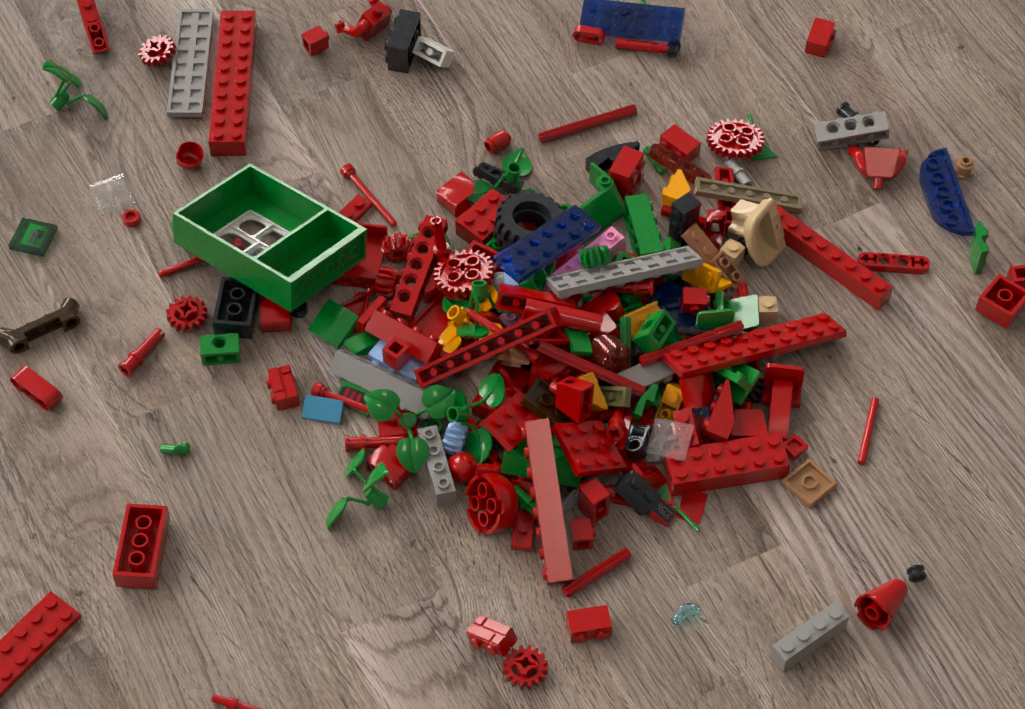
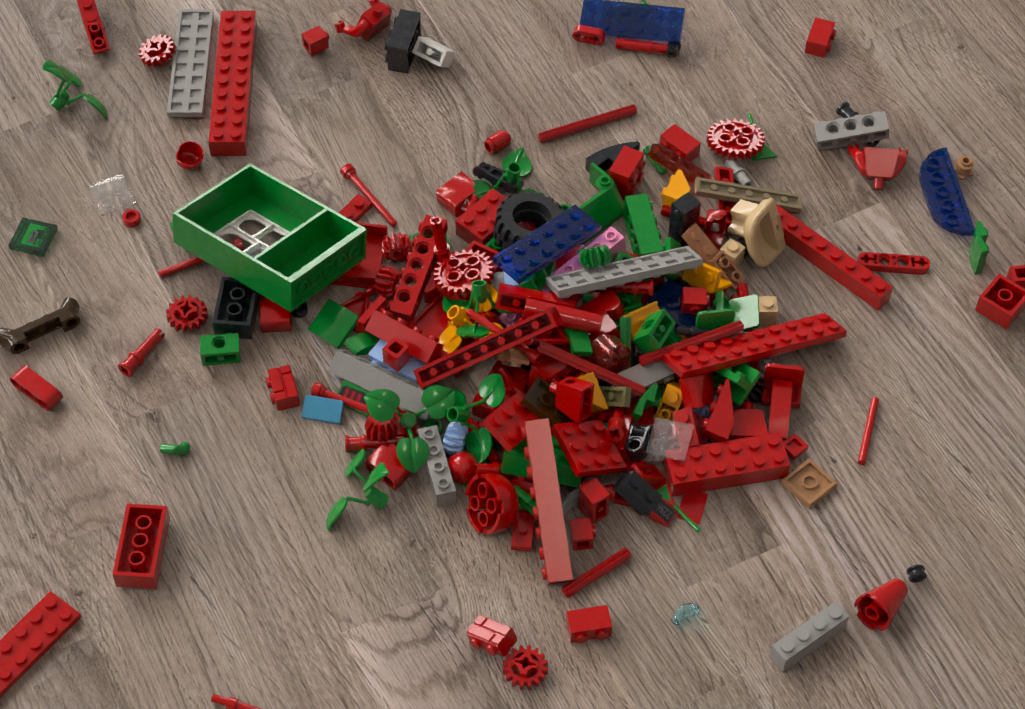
none -> red gear [365,415,398,442]
none -> red slope [461,194,480,212]

